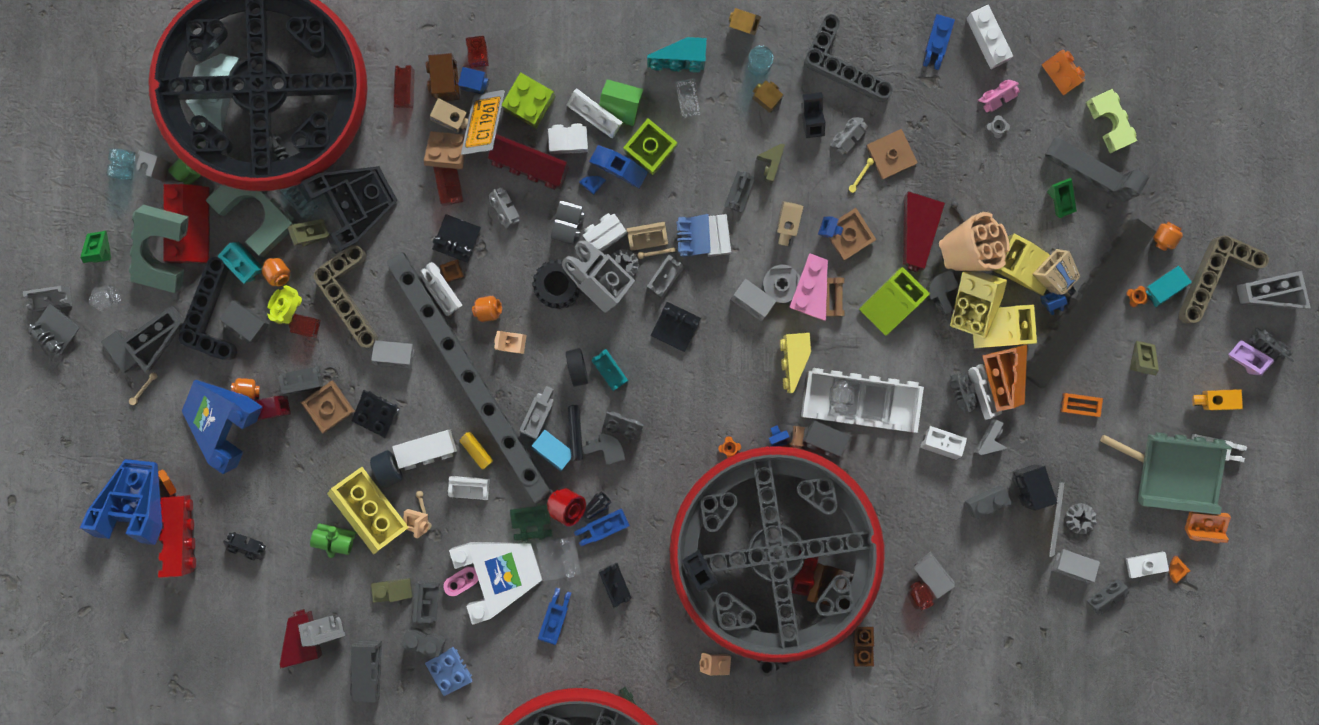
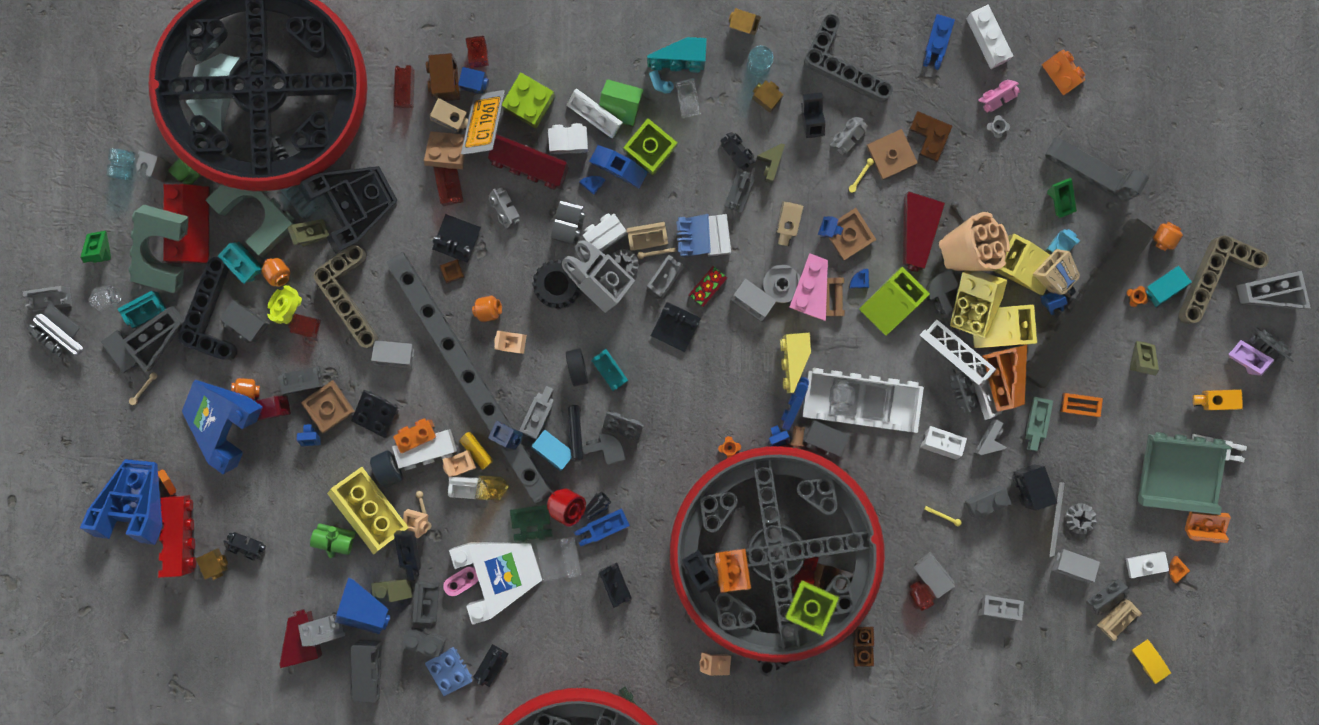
white hinge [419,262,462,316] -> none
blue hinge [538,588,571,645] -> none
yellowish green arch [1086,89,1137,154] -> none
tan bar [1100,435,1145,463] -> none
none -> axle [33,314,83,356]
none -> teal hinge [118,291,167,328]
none -> pearl gold brick [196,548,228,580]
none -> blue tile [297,424,321,446]
none -> blue slope [335,578,390,634]
none -> orange bracket [393,418,436,453]
none -> black hinge [394,530,421,581]
none -> light nougat bracket [443,450,476,477]
none -> black hinge [473,644,509,687]
none -> clear yellow slope [475,475,509,500]
none -> dark blue bracket [488,420,523,450]
none -> medium azure arm [649,70,674,94]
none -> tile [689,266,727,307]
none -> orange bracket [715,549,751,593]
none -> black hinge [720,132,756,171]
none -> blue hinge [781,377,809,431]
none -> lime brick [785,580,839,635]
none -> blue tile [849,269,869,289]
none -> reddish brown plate [909,111,952,162]
none -> white fence [920,320,996,387]
none -> light yellow hinge [924,506,962,527]
none -> light grey hinge [978,595,1024,622]
none -> sand green hinge [1025,397,1053,451]
none -> medium azure bracket [1046,229,1080,253]
none -> tan hinge [1097,598,1142,641]
none -> yellow slope [1131,639,1171,684]

